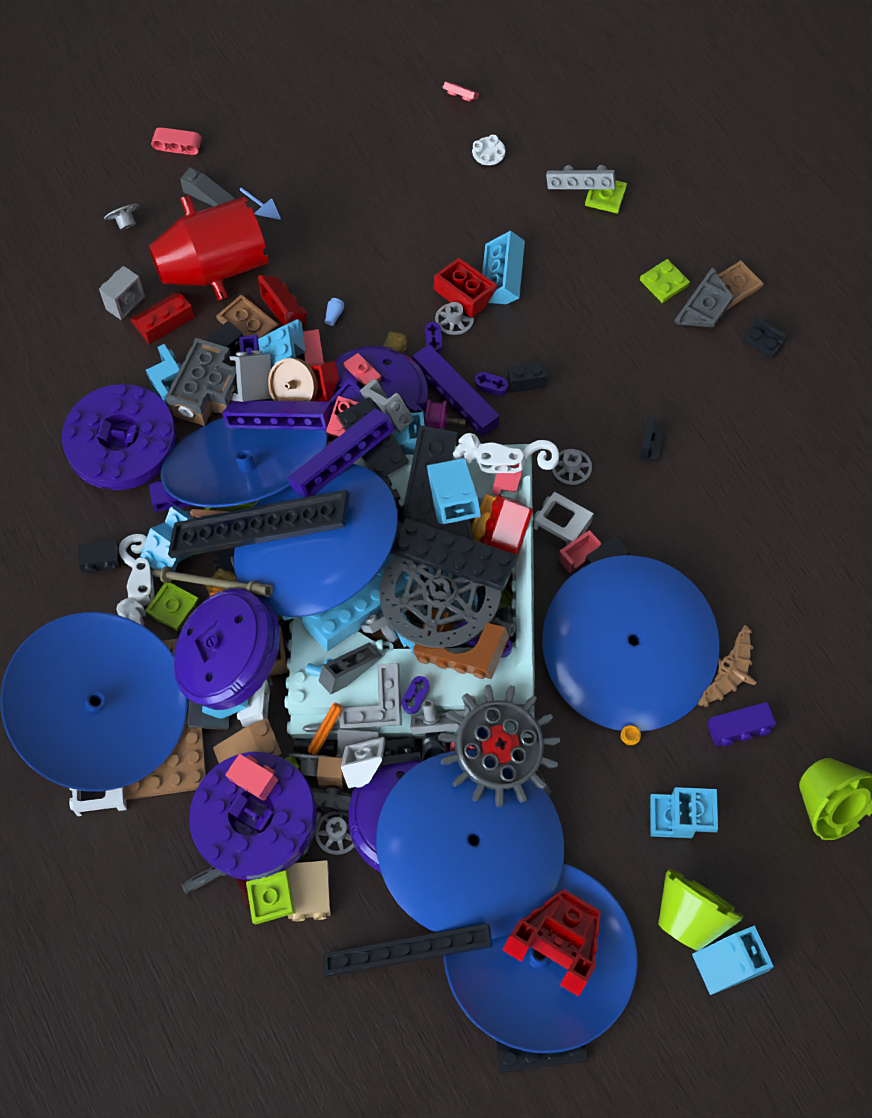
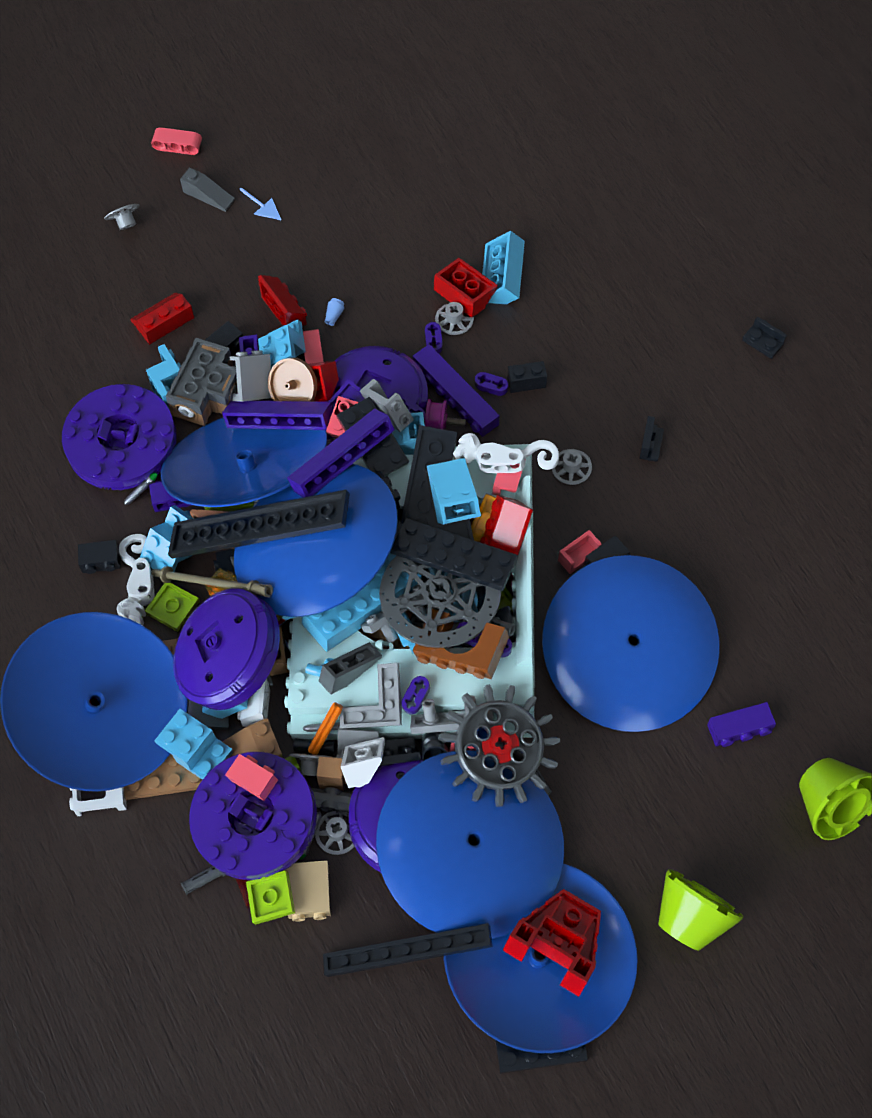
light grey brick [99,266,145,320] -> none
red piece [149,195,269,301] -> none
medium nougat tile [216,294,279,338] -> none
coral plate [344,353,382,386] -> none
clear yellow brick [383,331,407,354] -> none
plate [443,82,479,102] -> none
white dish [472,135,506,165] -> none
white window [533,492,593,546] -> none
light grey plate [546,165,616,189] -> none
lime plate [585,180,627,214] -> none
light orange plate [621,725,641,745] -> none
lime plate [640,259,690,303] -> none
medium azure bracket [650,787,718,838] -> none
dark grey wing [674,268,733,327] -> none
medium azure slope [692,926,774,995] -> none
medium nougat bar [698,625,757,707] -> none
medium nougat tile [718,260,764,310] -> none
none -> flat silver piece [124,473,158,505]
none -> medium azure bracket [154,709,233,780]

